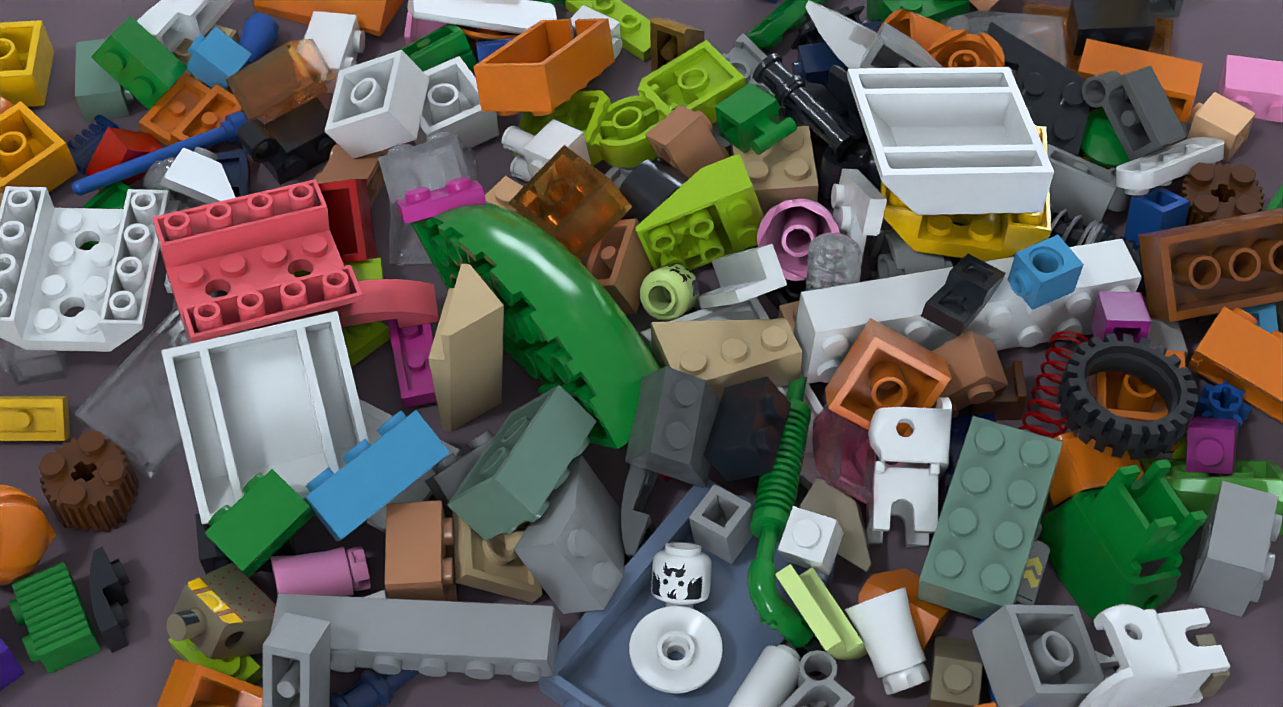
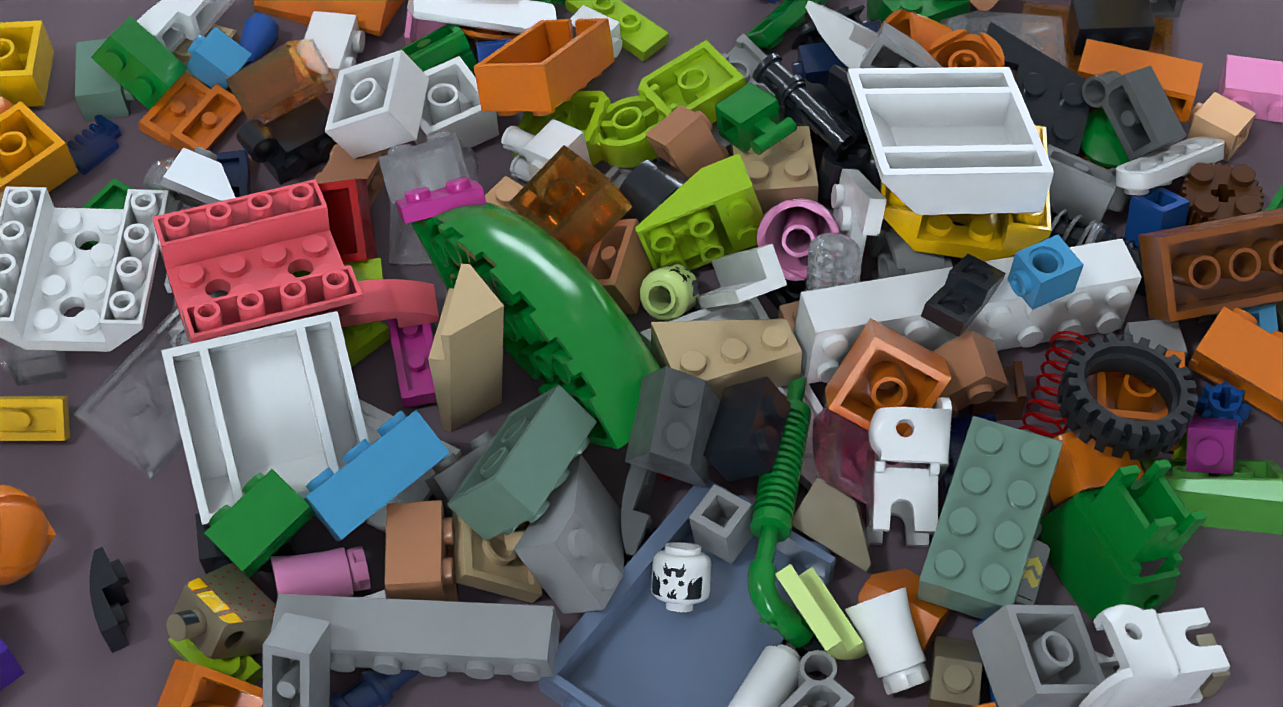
green brick [9,561,101,673] -> none
reddish brown brick [39,430,139,533] -> none
blue piece [72,111,248,196] -> none
red slope [84,127,167,191] -> none
white dish [629,606,723,693] -> none
pearl gold slope [650,17,704,73] -> none
white brick [778,506,844,575] -> none
magenta brick [1091,291,1151,343] -> none
light grey brick [1187,481,1282,617] -> none

